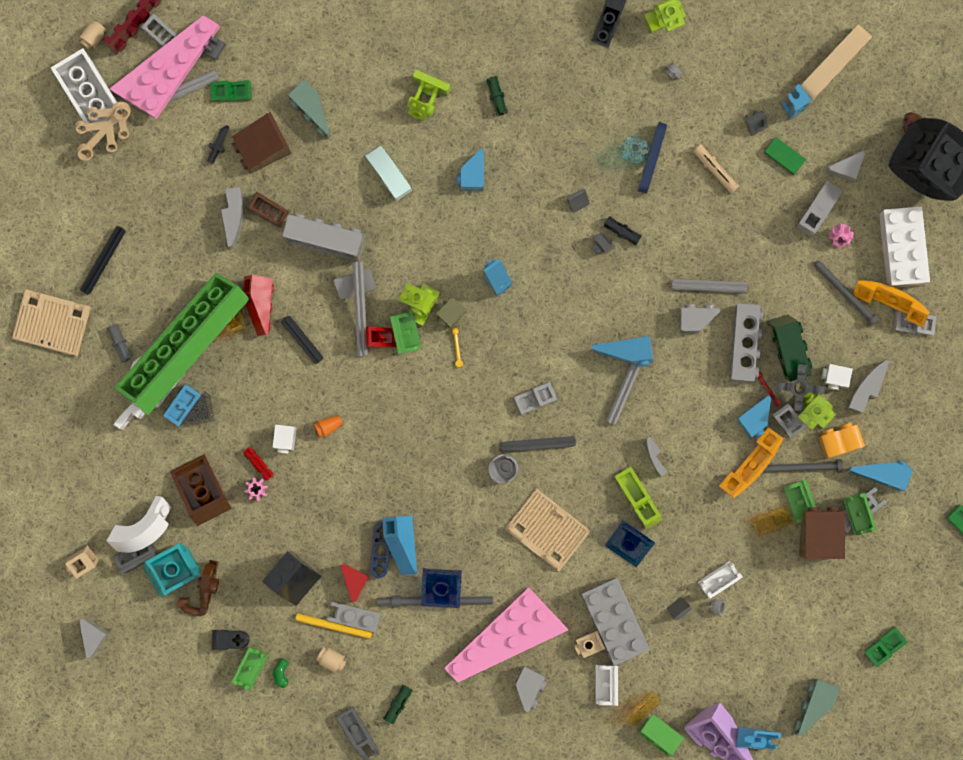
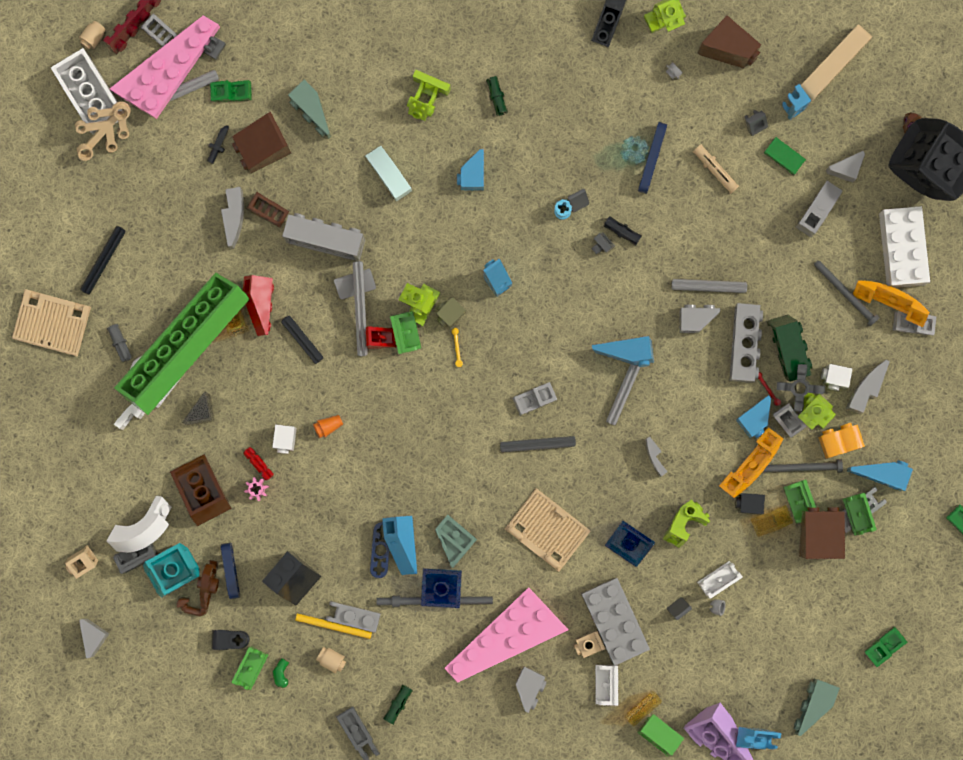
dark azure hinge [163,384,201,426] -> none
red slope [340,564,369,602] -> none
light grey hair [488,454,519,483] -> none
lime slope [614,467,662,530] -> none
bright pink gear [829,223,854,248] -> none
none -> dark blue beam [221,542,240,599]
none -> sand green wing [435,515,477,568]
none -> medium azure bush [554,199,572,220]
none -> lime tile [662,500,710,548]
none -> reddish brown slope [698,15,761,69]
none -> black brick [735,493,765,515]

